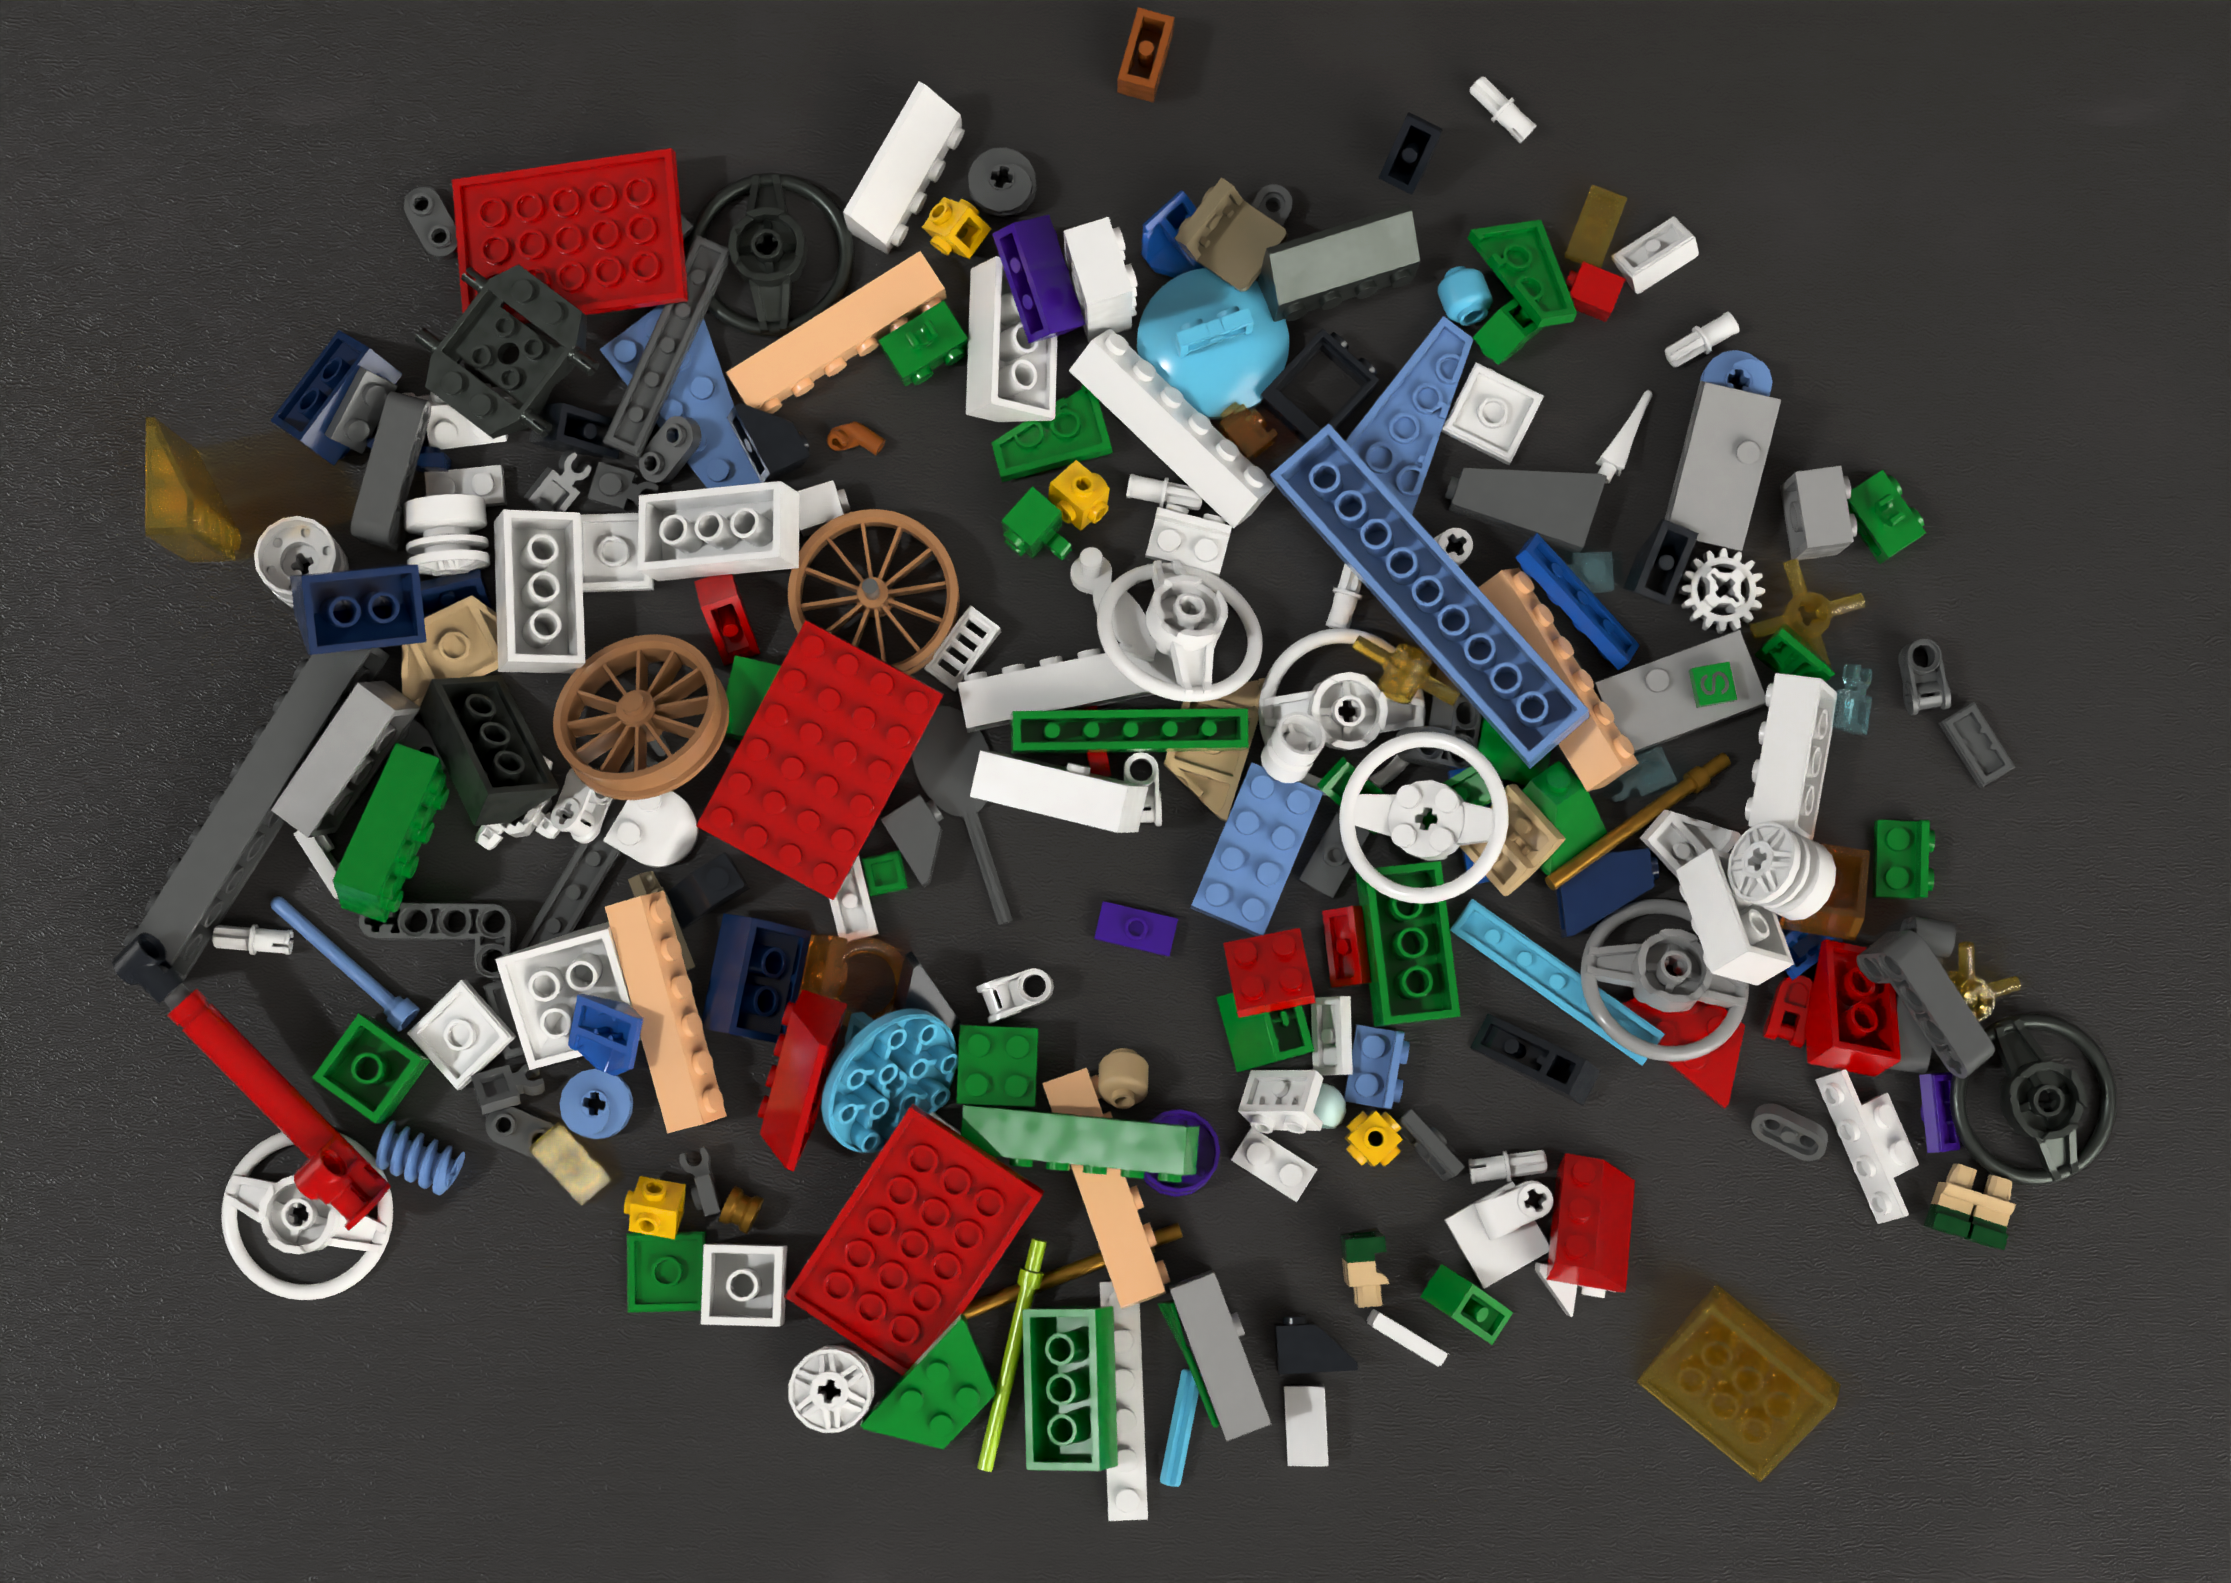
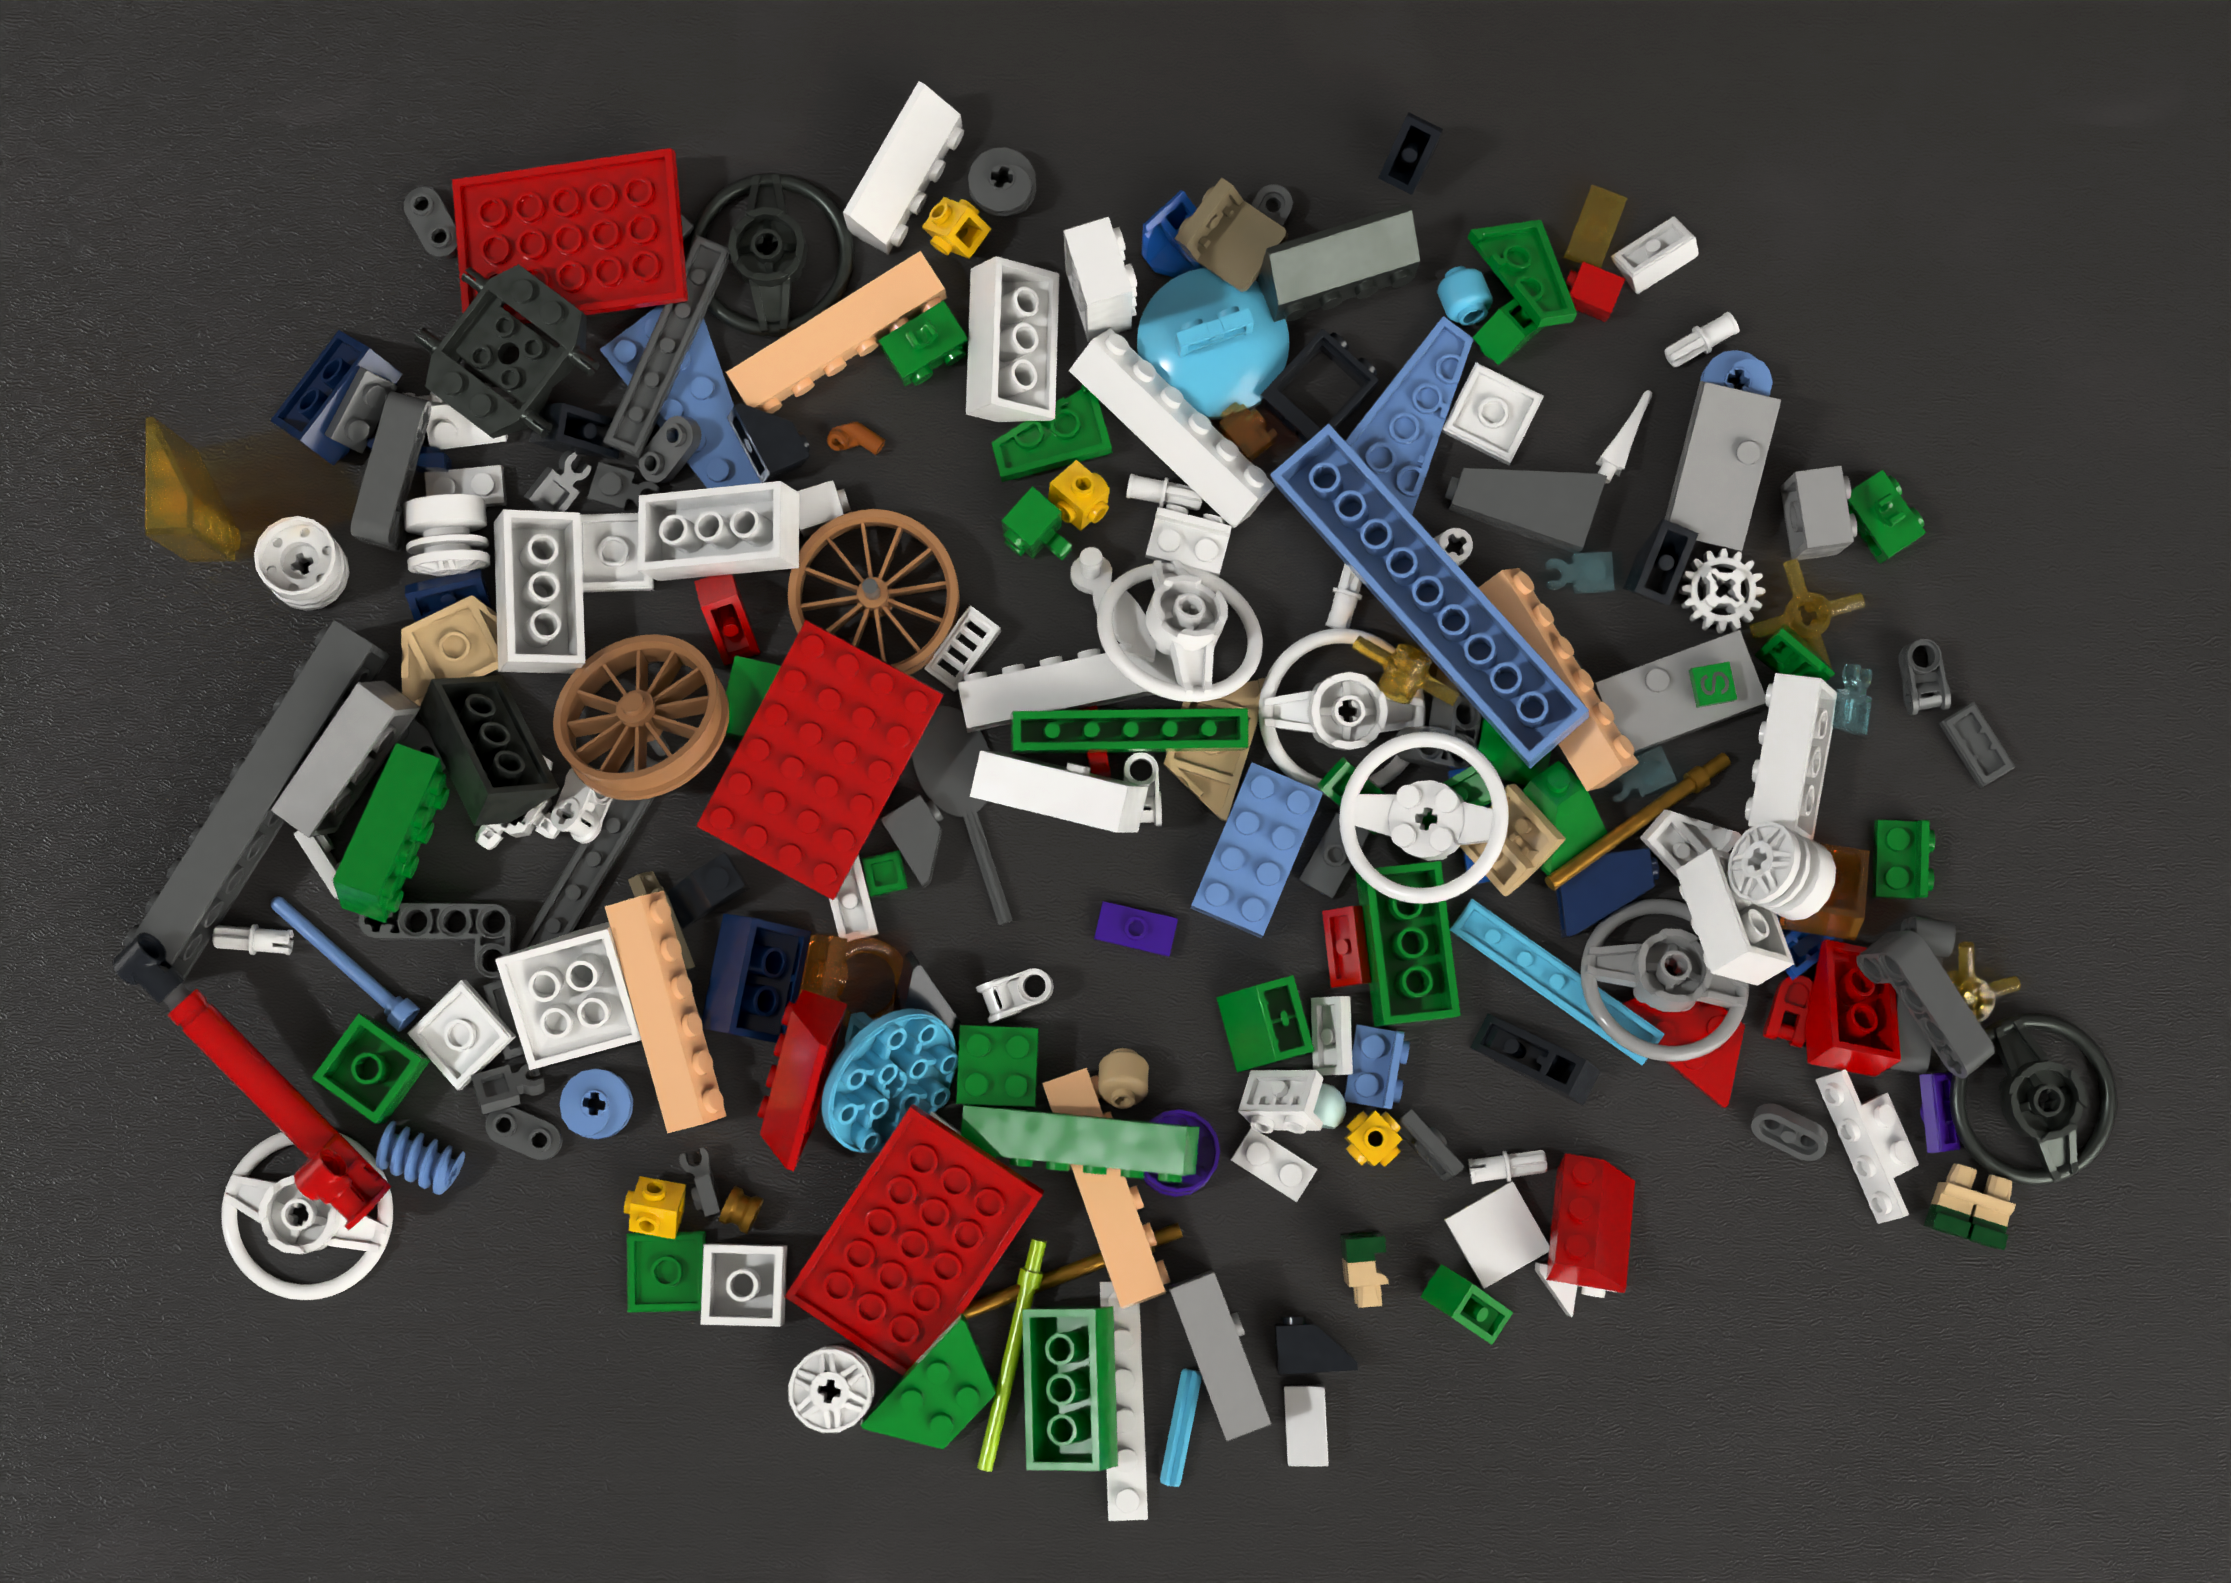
dark blue slope [290,564,427,655] -> none
clear yellow plate [529,1122,611,1206] -> none
blue slope [568,994,643,1076] -> none
white slope [603,791,699,868] -> none
dark purple brick [992,214,1086,344] -> none
dark orange brick [1118,7,1175,103] -> none
green piece [1157,1302,1220,1428] -> none
red plate [1223,928,1316,1018] -> none
white wheel [1261,712,1326,783] -> none
white tile [1366,1309,1448,1366] -> none
white axle [1470,76,1537,143] -> none
white piece [1474,1180,1553,1240] -> none
blue plate [1515,533,1640,670] -> none
clear yellow slope [1637,1285,1841,1483] -> none

